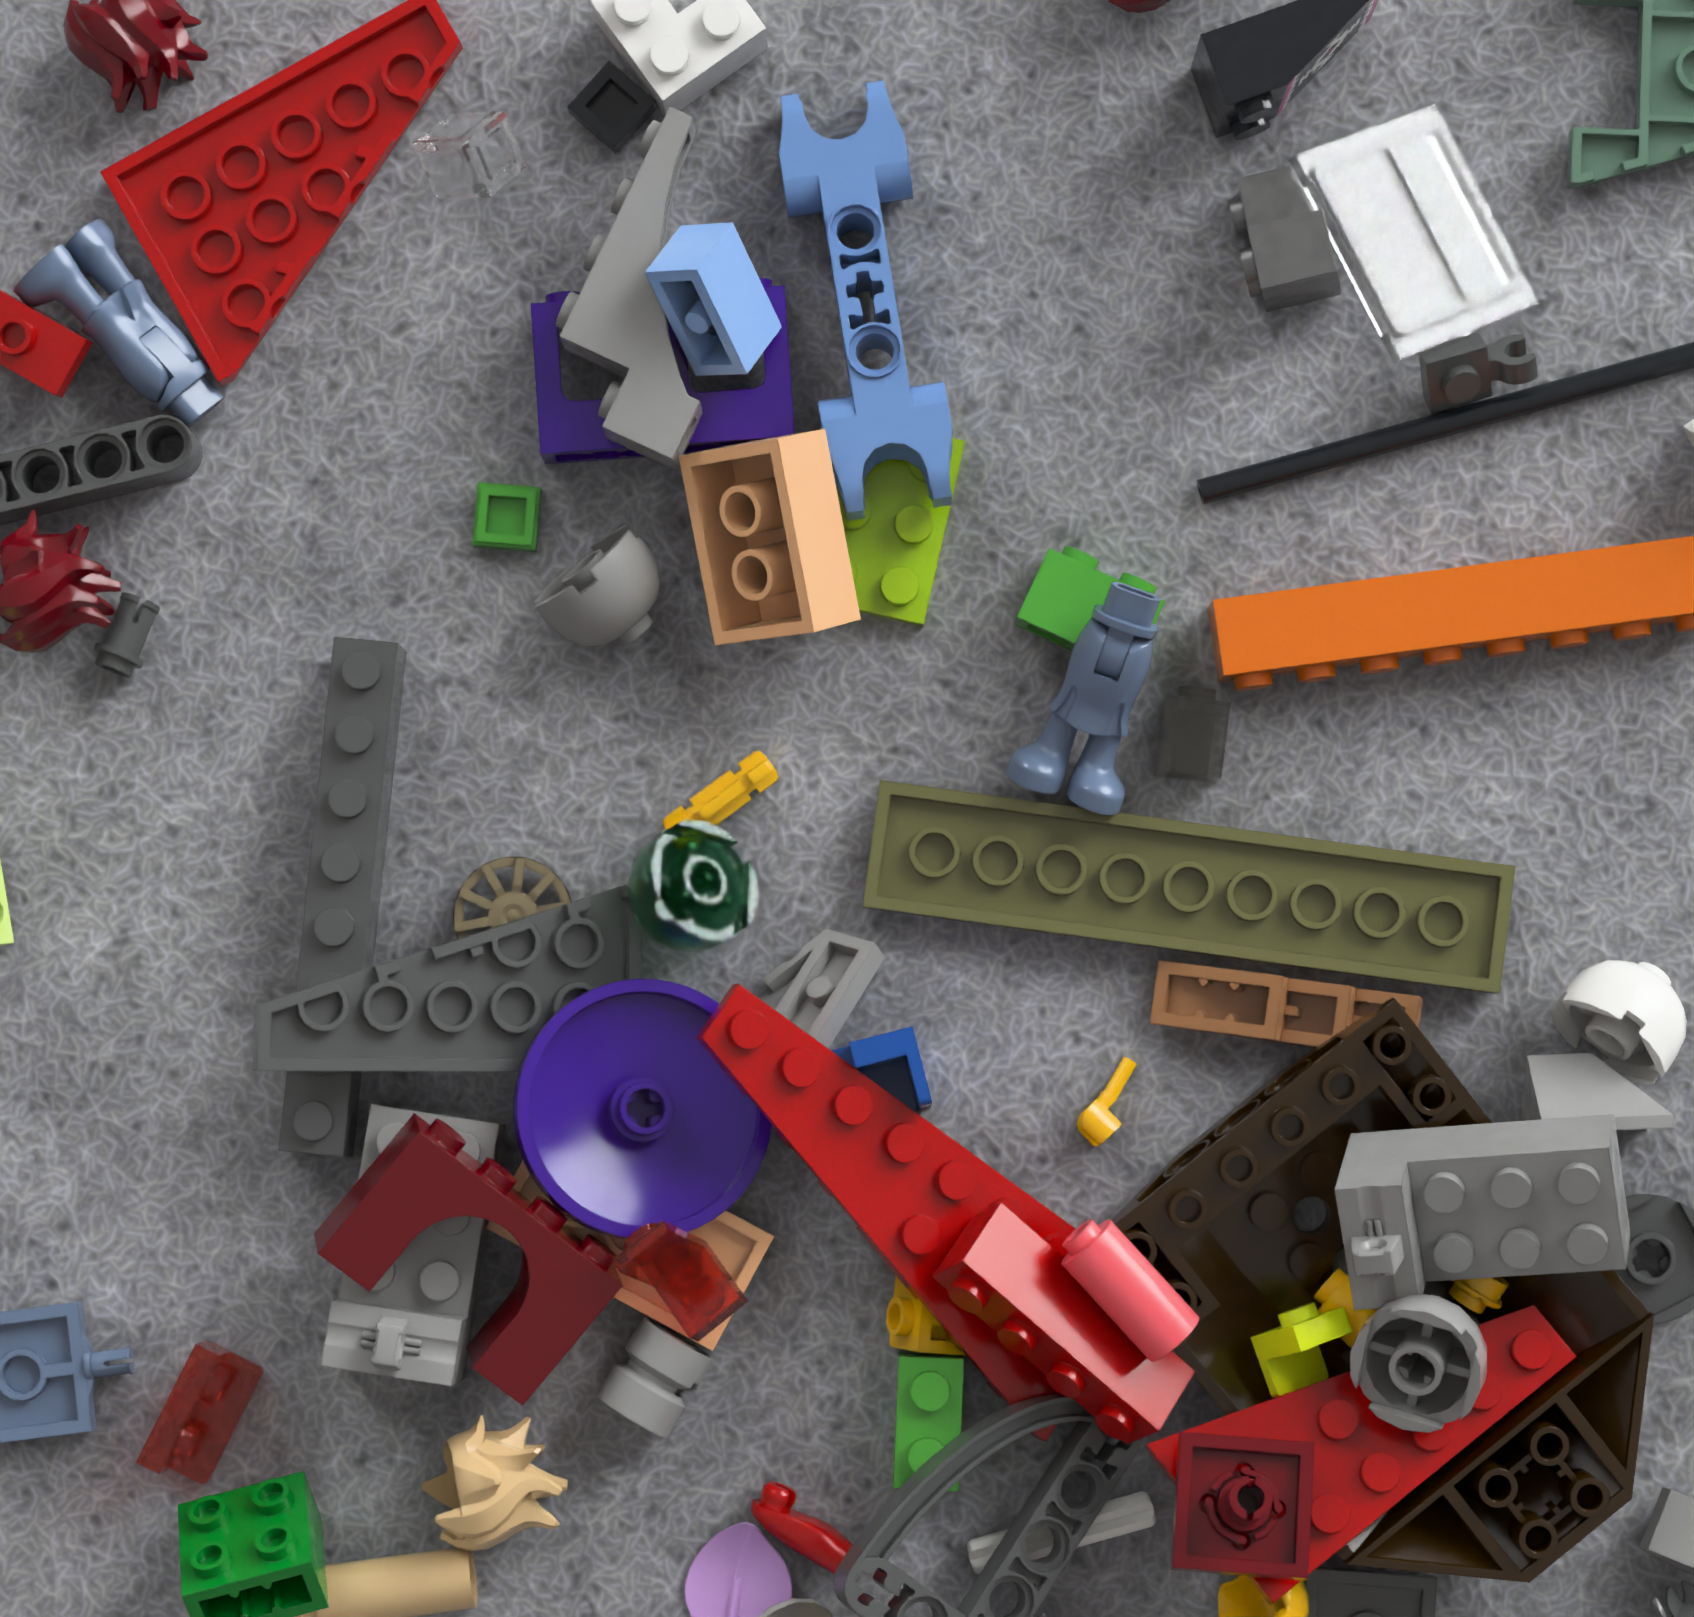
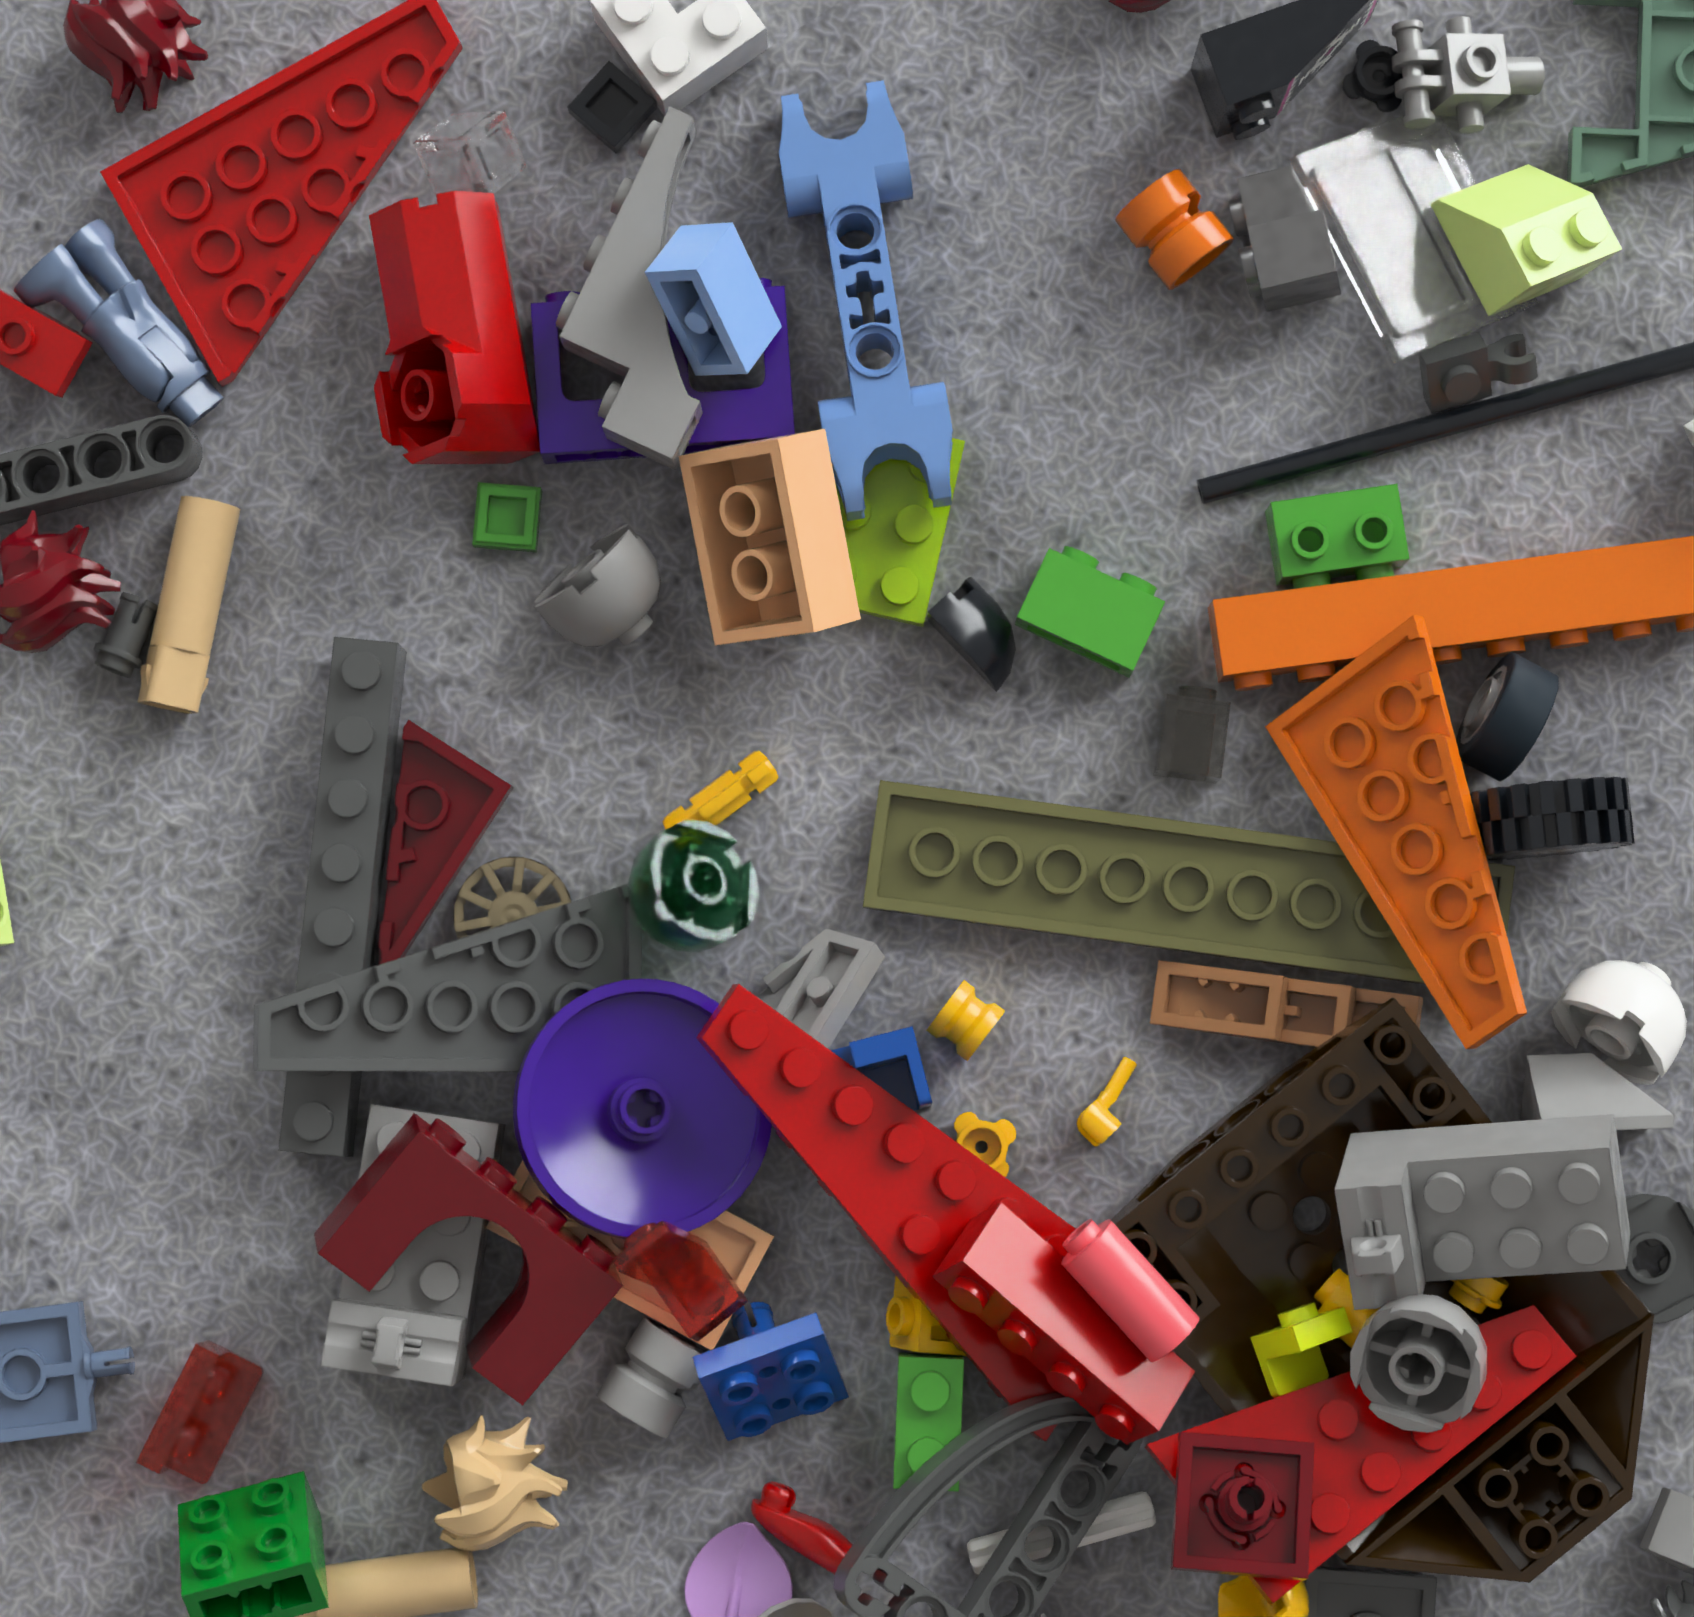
sand blue piece [1006,582,1160,815] -> none
none -> tan piece [137,496,241,714]
none -> red brick [369,191,540,464]
none -> dark red wing [378,720,514,965]
none -> blue plate [692,1302,849,1441]
none -> yellow wheel [926,980,1005,1061]
none -> black brick [927,577,1016,692]
none -> yellow plate [954,1112,1016,1177]
none -> orange wheel [1115,169,1234,290]
none -> bright green brick [1265,484,1409,589]
none -> orange wing [1265,615,1527,1049]
none -> black plate [1342,40,1403,112]
none -> light grey piece [1391,16,1545,134]
none -> yellowish green slope [1430,164,1622,316]
none -> black wheel [1456,652,1559,781]
none -> black wheel [1470,777,1635,861]

